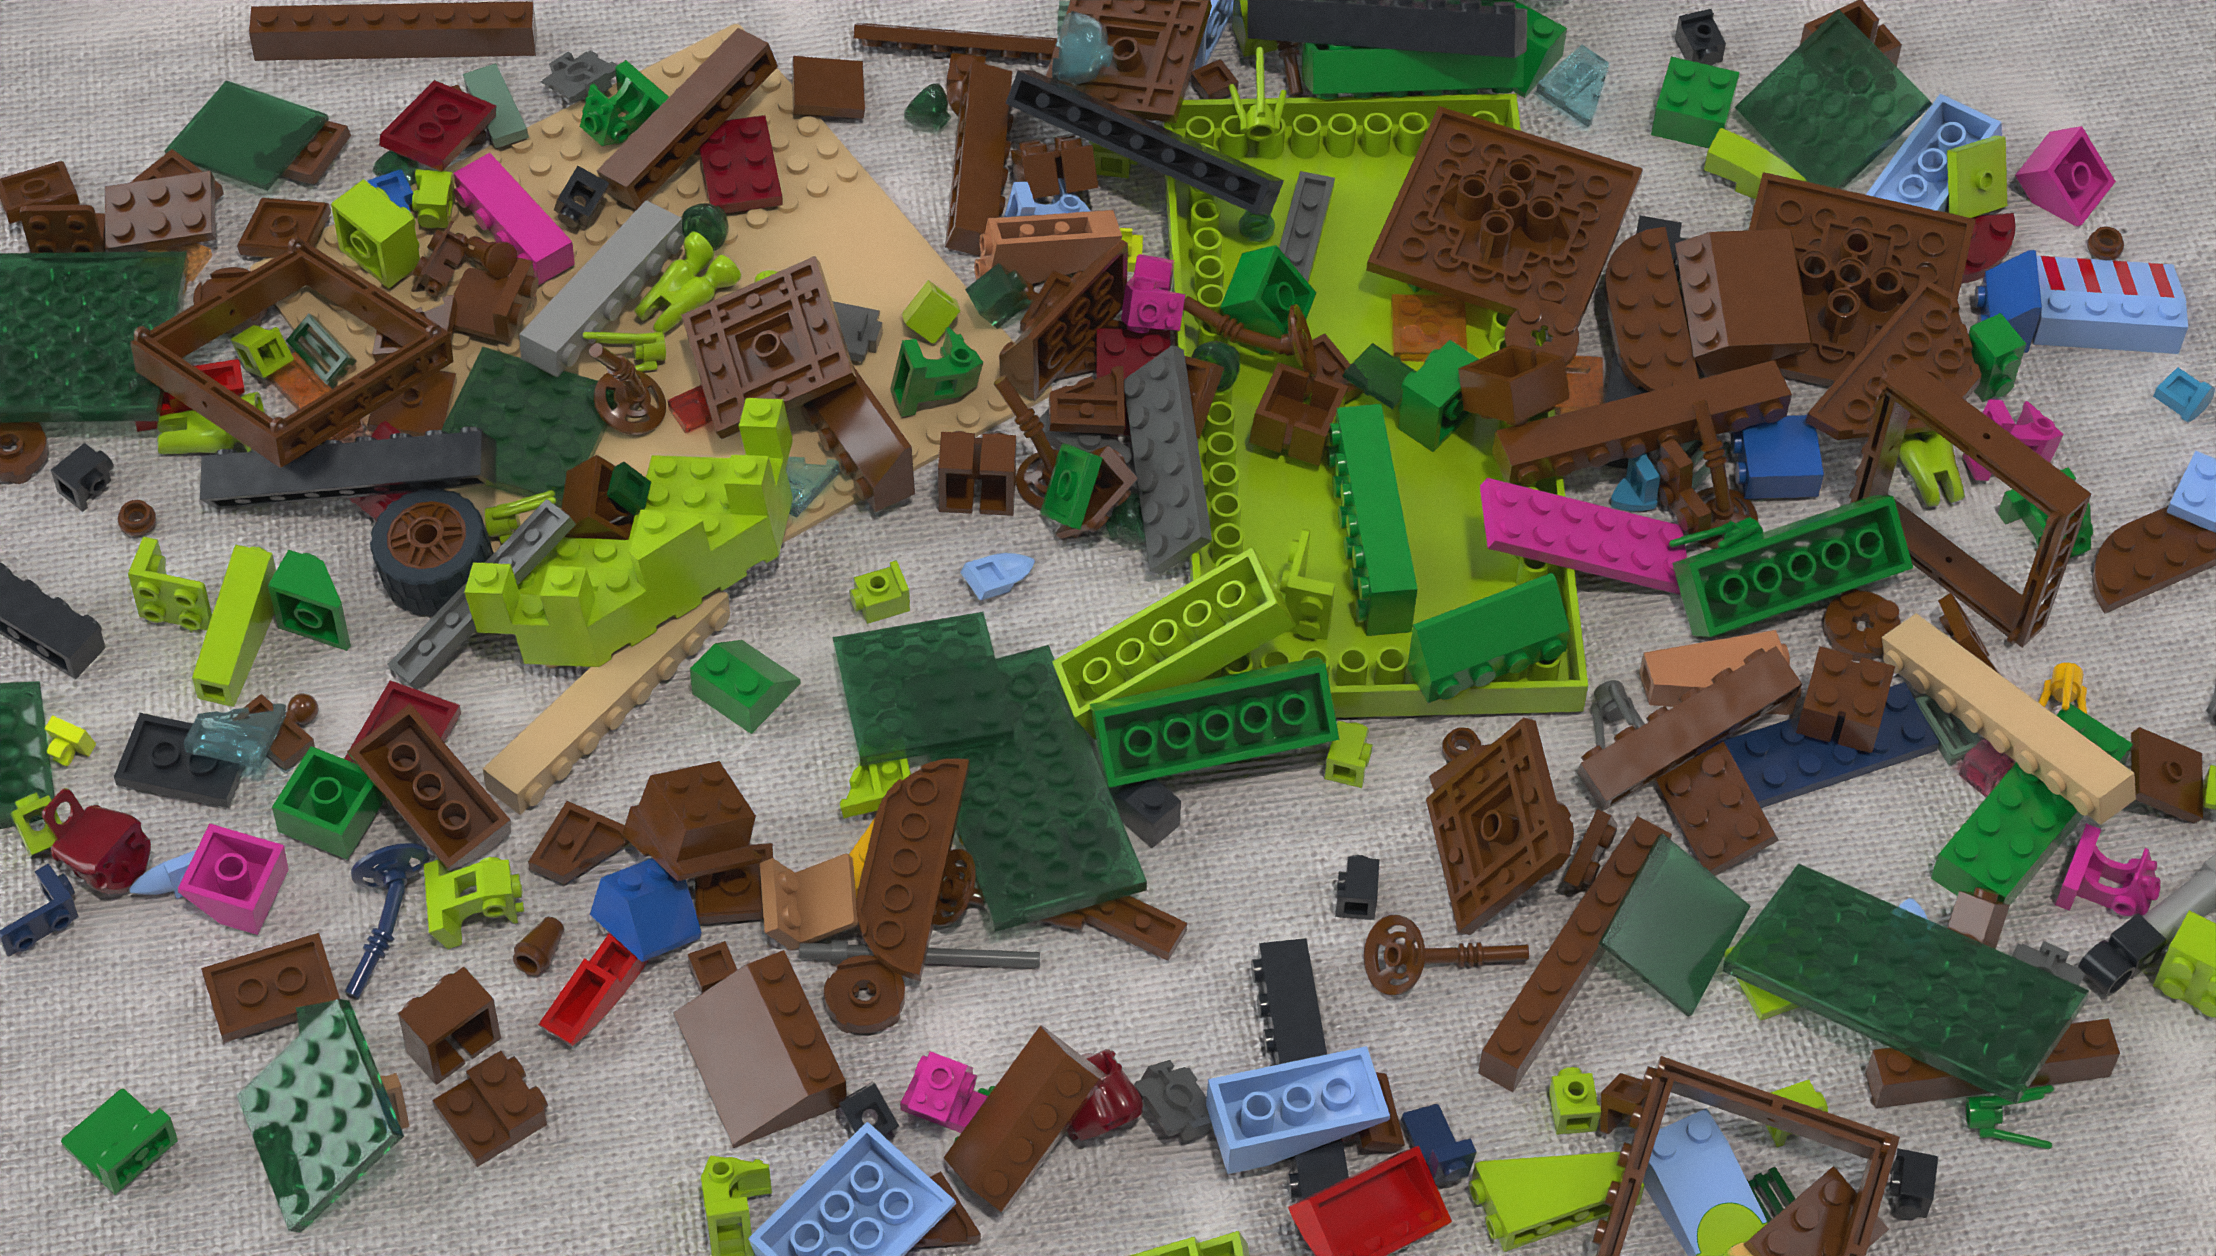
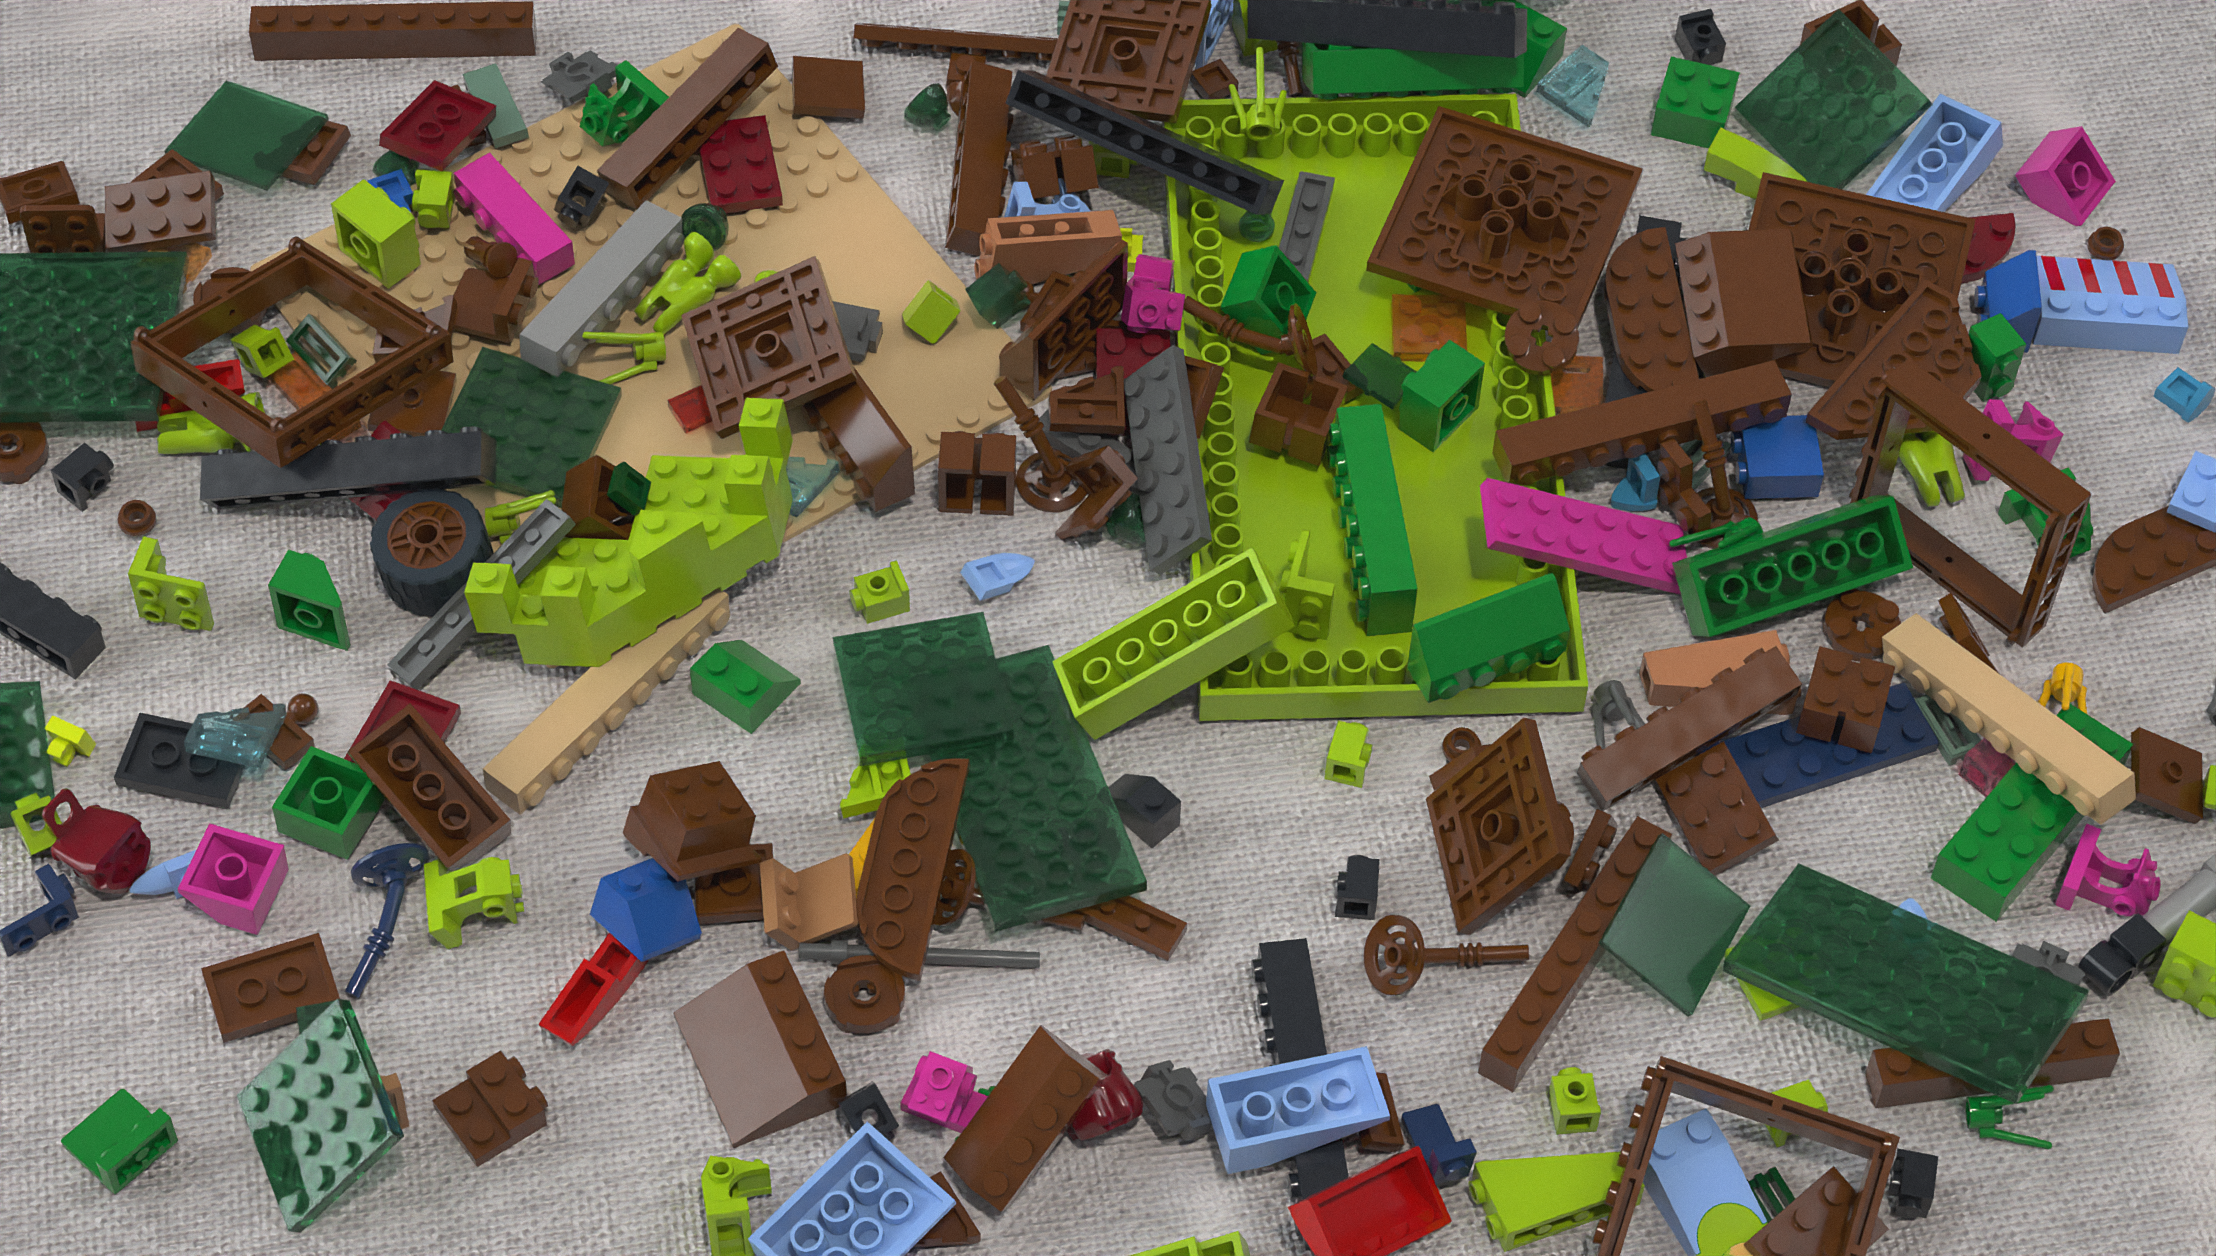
lime slope [192,545,276,707] -> none
reddish brown tile [237,198,331,258] -> none
reddish brown piece [398,967,501,1085] -> none
reddish brown hinge [411,221,469,296] -> none
reddish brown cone [513,916,565,976] -> none
reddish brown wing [528,801,630,884] -> none
reddish brown dish [589,343,666,435] -> none
reddish brown plate [687,941,738,993] -> none
green tile [890,327,983,417] -> none
green tile [1040,443,1103,530] -> none
clear light blue cylinder [1052,11,1114,84] -> none
green brick [1090,657,1340,788] -> none
clear green brick [1191,341,1240,392] -> none
reddish brown piece [1458,344,1570,426] -> none
reddish brown panel [1600,1073,1647,1134] -> none
brick [1945,887,2010,950] -> none
lime plate [1947,135,2008,218] -> none

